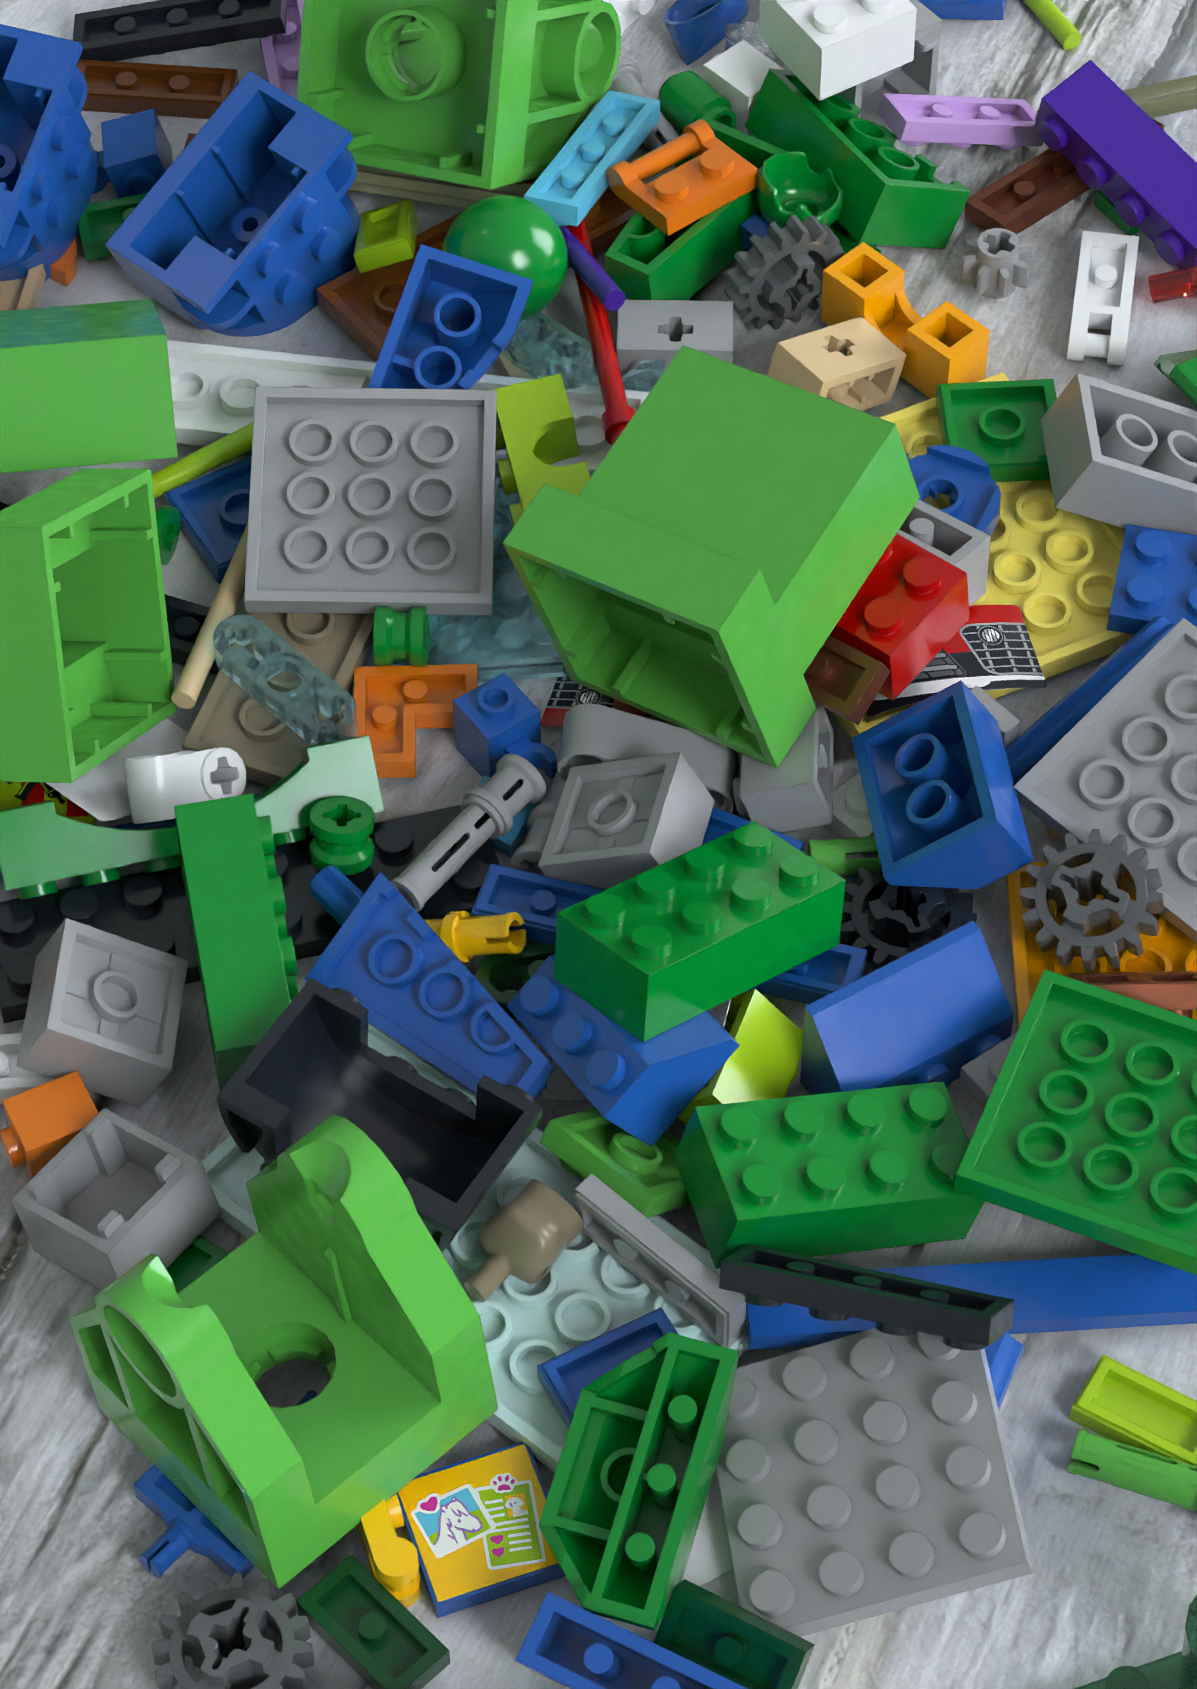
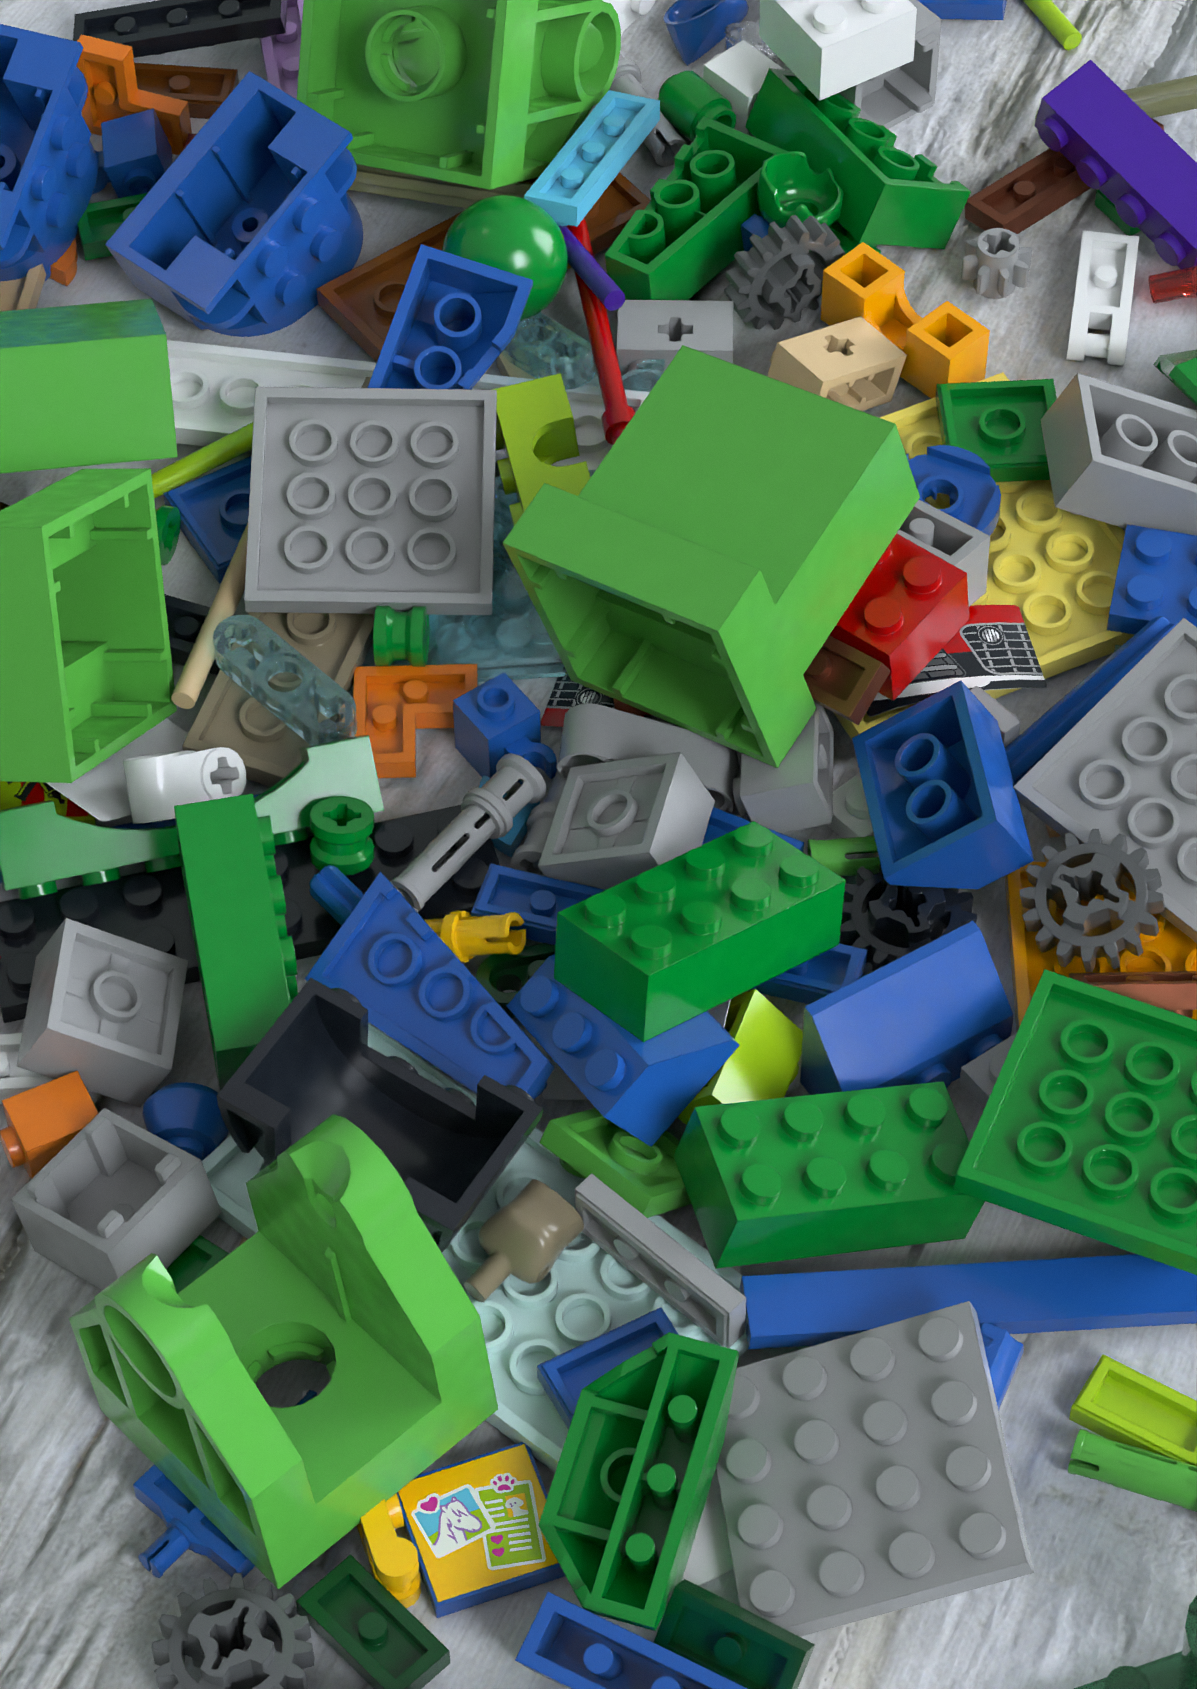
lime tile [353,199,418,273] -> none
orange plate [606,119,758,236] -> none
black plate [719,1244,1015,1351] -> none
lavender plate [877,93,1043,150] -> none
none -> orange plate [76,34,192,156]
none -> blue cone [142,1082,229,1161]

